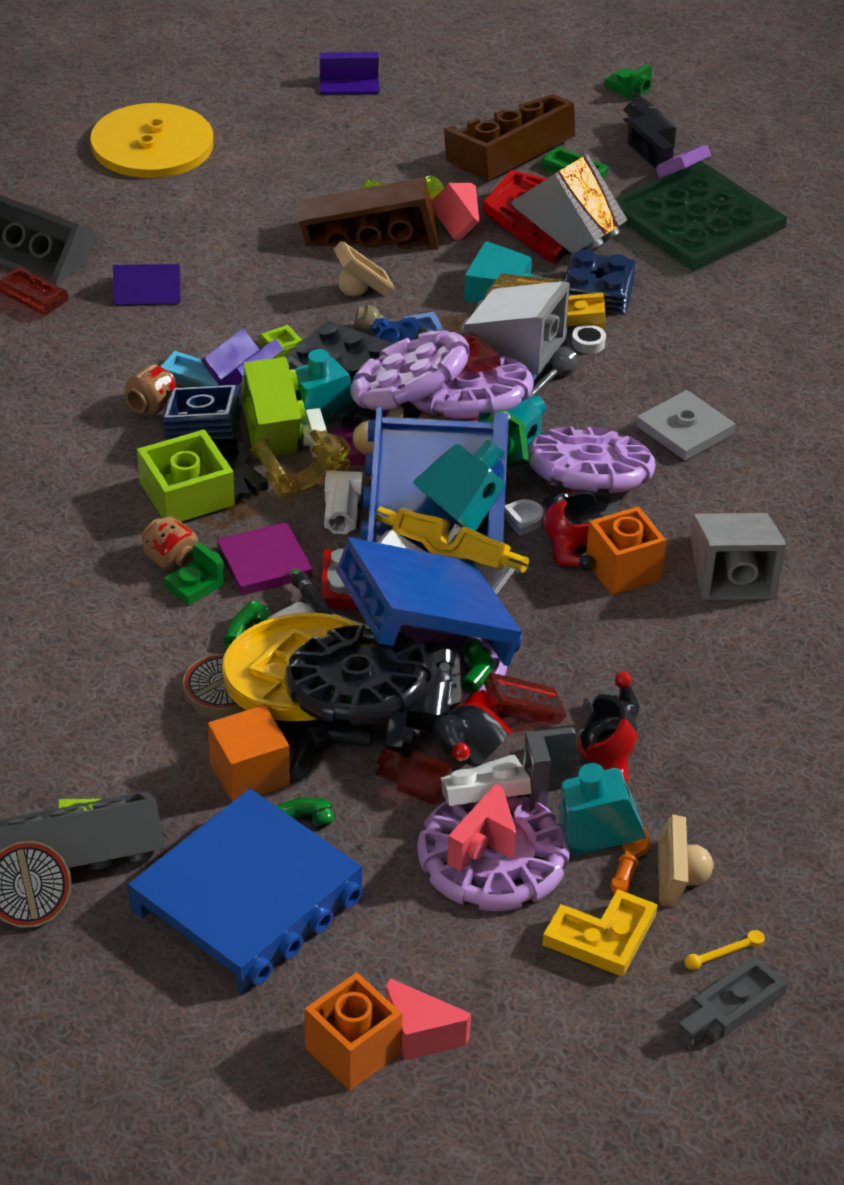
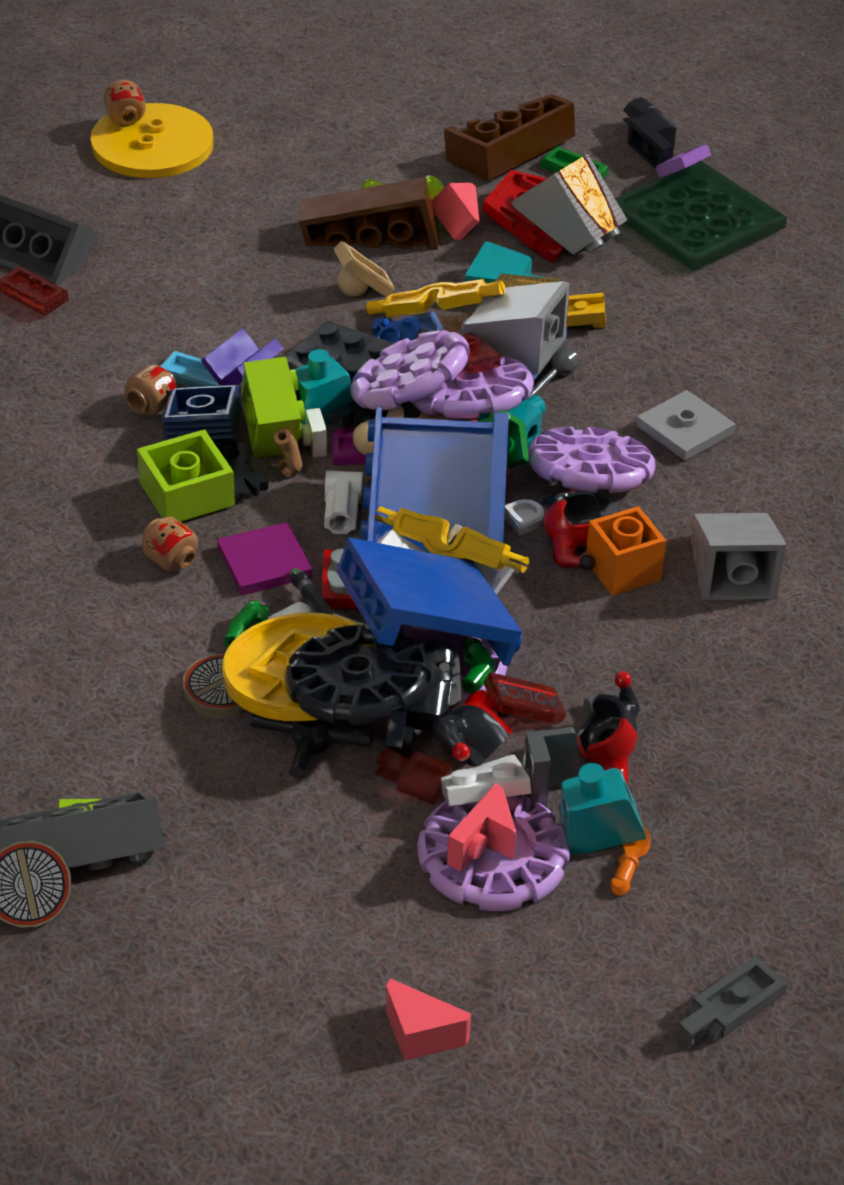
dark purple panel [113,264,181,305] -> none
blue panel [128,788,363,994] -> none
green bracket [164,542,224,606] -> none
orange head [208,705,290,803] -> none
clear yellow piece [250,429,351,498] -> none
lime tile [259,325,303,358] -> none
green arm [275,797,335,828] -> none
orange head [304,972,403,1091] -> none
dark purple panel [319,52,379,95] -> none
dark tan plate [353,304,384,336] -> none
teal torso [412,439,505,531] -> none
yellow plate [542,889,658,977] -> none
dark blue brick [564,250,636,315] -> none
white tile [572,325,606,354] -> none
green bracket [605,64,652,100] -> none
tan tile [658,814,714,907] -> none
yellow hinge [684,930,765,971] -> none
none -> medium nougat head [103,80,146,125]
none -> medium nougat arm [274,428,303,478]
none -> yellow piece [366,279,505,317]

